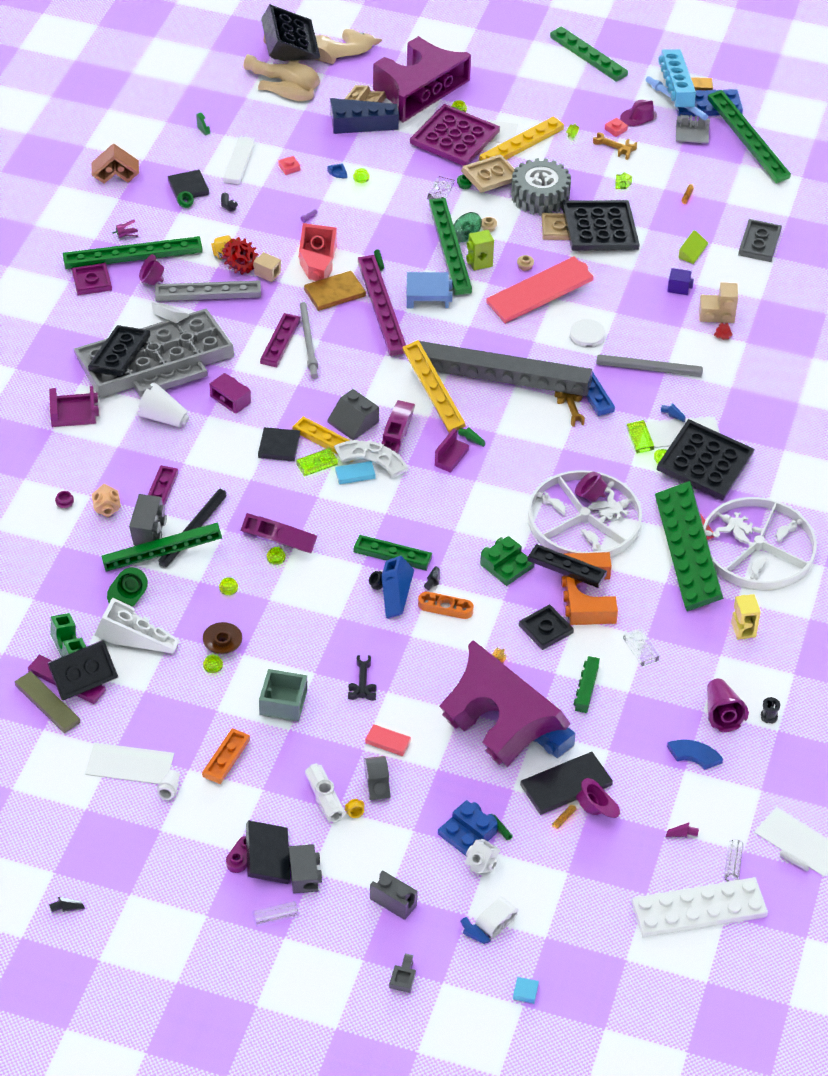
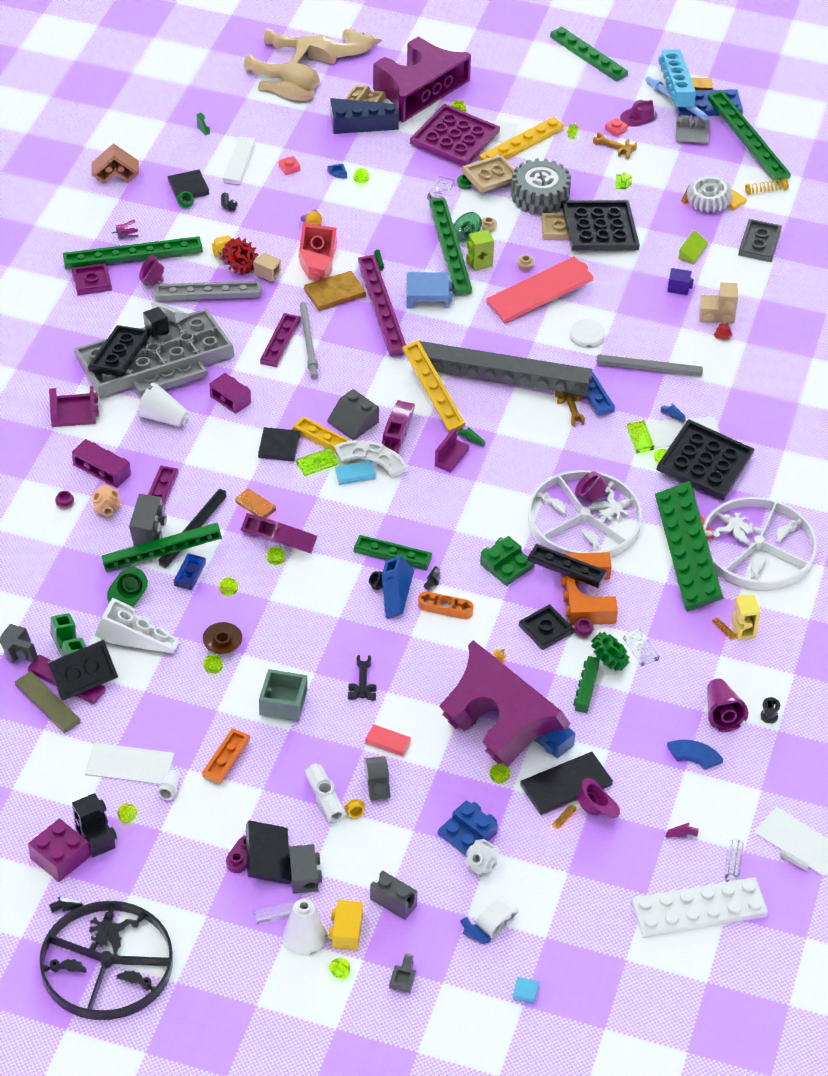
black slope [261,4,320,61] -> none
green piece [491,813,513,840] -> none
none -> dark grey brick [0,624,38,664]
none -> magenta brick [28,818,90,882]
none -> black piece [40,901,173,1020]
none -> magenta brick [71,439,131,488]
none -> black brick [72,793,117,858]
none -> clear neon green plate [117,803,138,824]
none -> black brick [143,307,170,337]
none -> clear blue plate [174,553,206,590]
none -> clear yellow tile [235,488,276,518]
none -> white cone [283,899,327,956]
none -> yellow plate [305,211,323,225]
none -> yellow brick [328,899,363,951]
none -> clear neon green plate [329,957,351,979]
none -> clear neon green plate [489,764,510,784]
none -> magenta plate [574,618,593,637]
none -> green gear [591,632,630,672]
none -> white gear [687,175,733,213]
none -> clear yellow piece [712,617,737,640]
none -> yellow piece [727,190,747,210]
none -> yellow piece [745,179,789,195]

